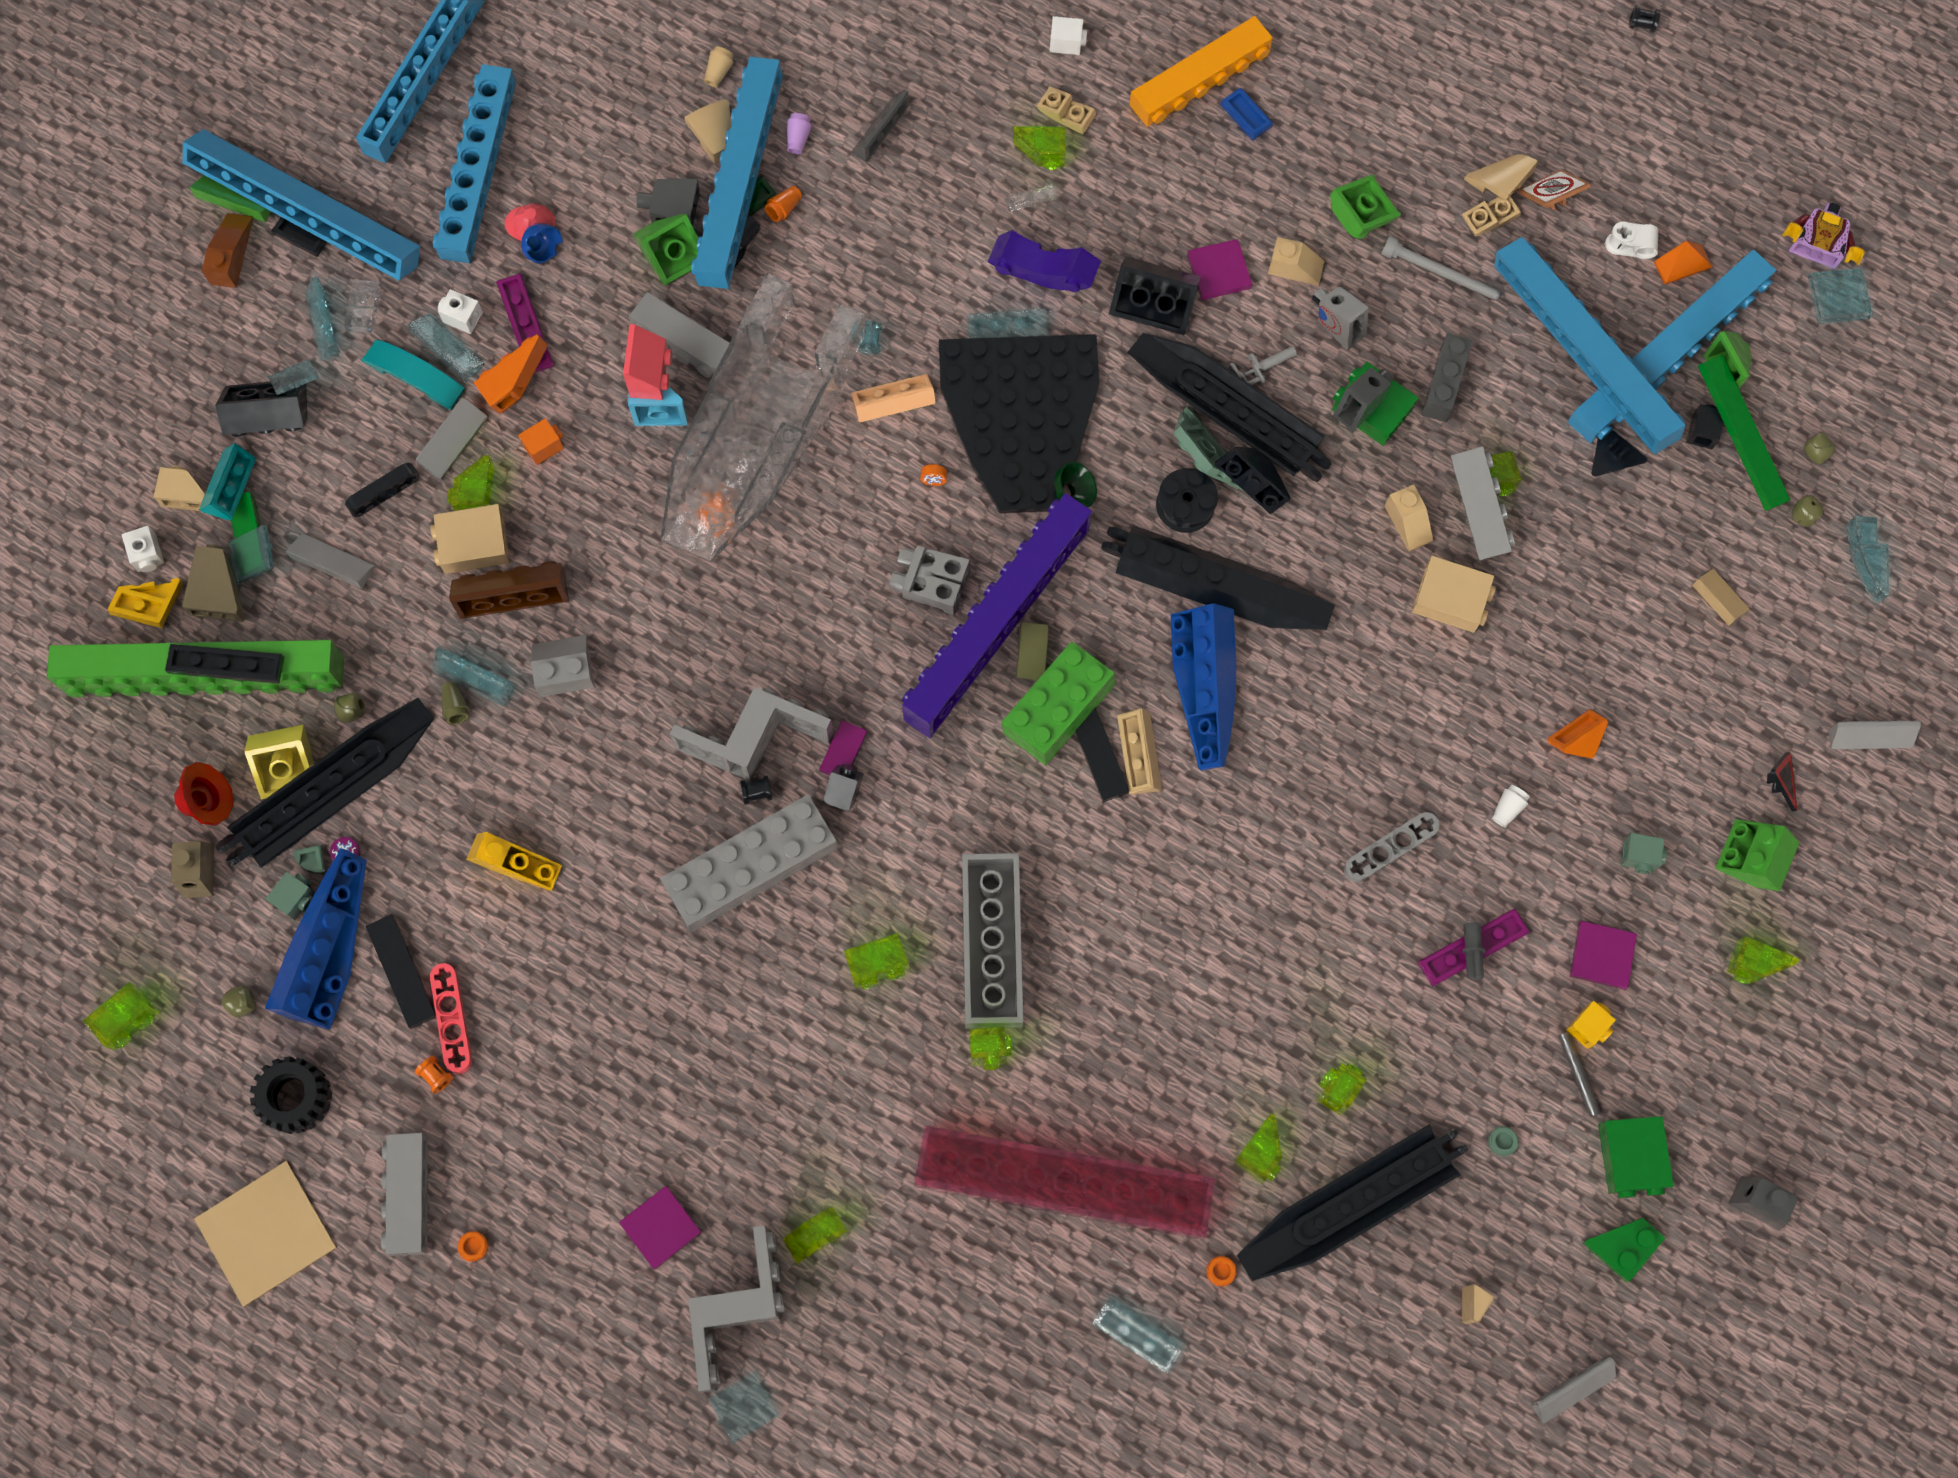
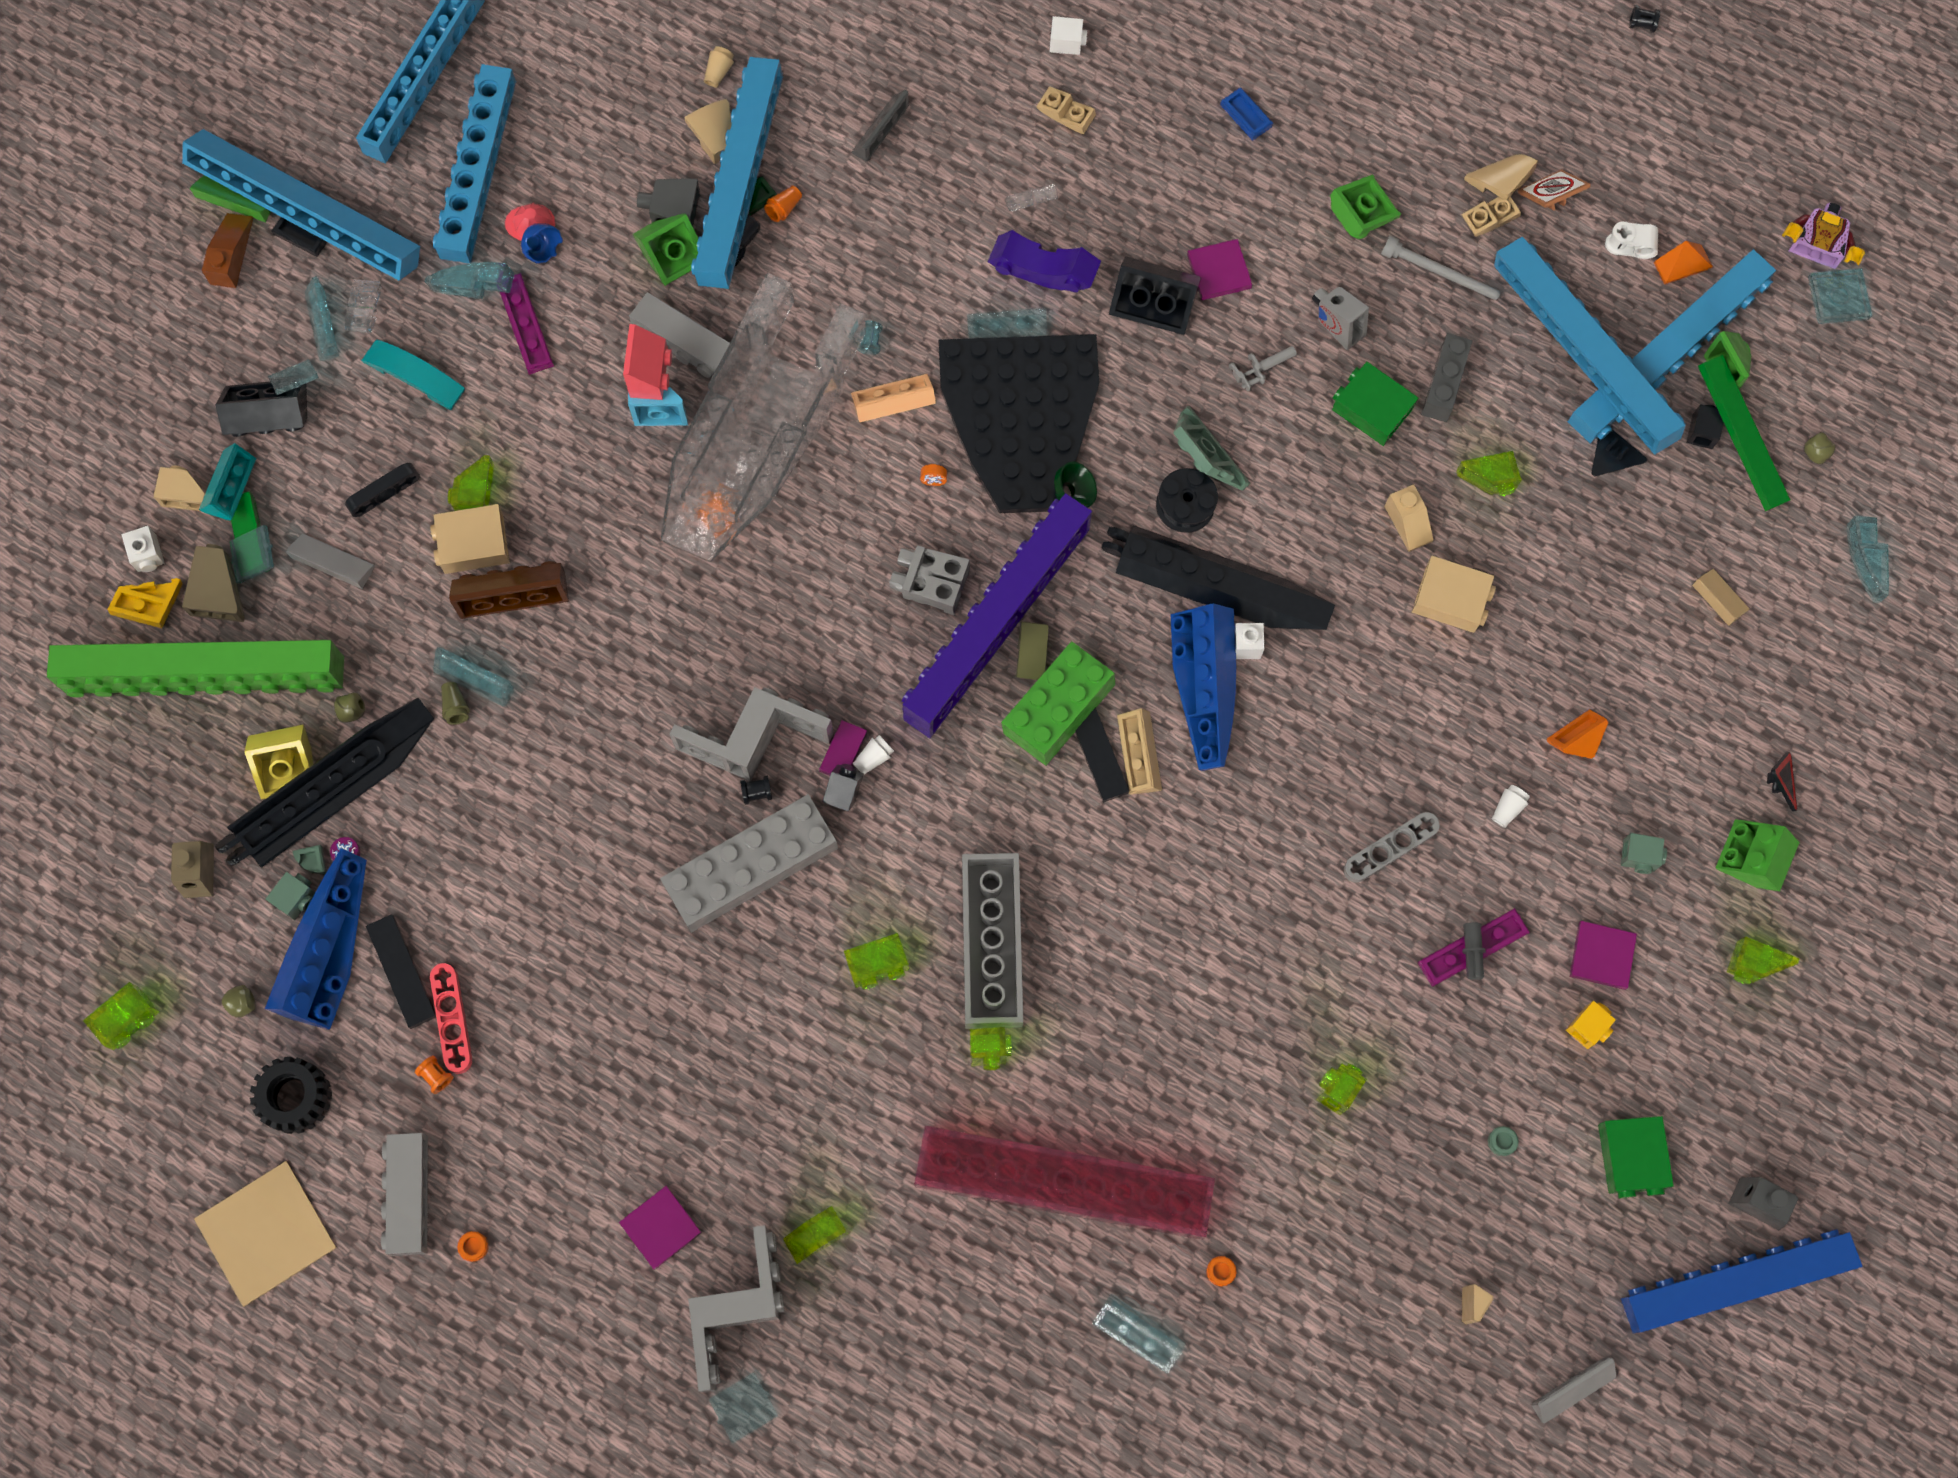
black tile [165,644,284,684] -> none
red hat [174,762,234,826] -> none
clear light blue slope [408,313,484,382] -> none
light grey slope [416,397,488,480] -> none
white brick [438,289,483,334] -> none
yellow slope [466,832,562,891] -> none
orange slope [473,334,548,414] -> none
orange brick [518,418,564,466] -> none
light grey slope [531,635,595,697] -> none
lavender cone [787,113,812,154] -> none
clear neon green slope [1013,126,1065,169] -> none
black hinge [1127,333,1332,482] -> none
light orange brick [1129,16,1273,127] -> none
black slope [1215,447,1290,514] -> none
clear neon green slope [1234,1113,1282,1184] -> none
black hinge [1237,1124,1468,1281] -> none
tan slope [1268,237,1324,286] -> none
dark grey torso [1333,368,1392,432] -> none
light grey brick [1451,446,1515,561] -> none
flat silver bar [1558,1032,1601,1117] -> none
green wing [1583,1218,1665,1283] -> none
olive piece [1792,495,1824,527] -> none
light grey slope [1829,721,1921,749] -> none
none -> clear light blue slope [424,262,514,299]
none -> white cone [853,735,894,775]
none -> white brick [1235,623,1264,659]
none -> blue brick [1621,1229,1863,1333]

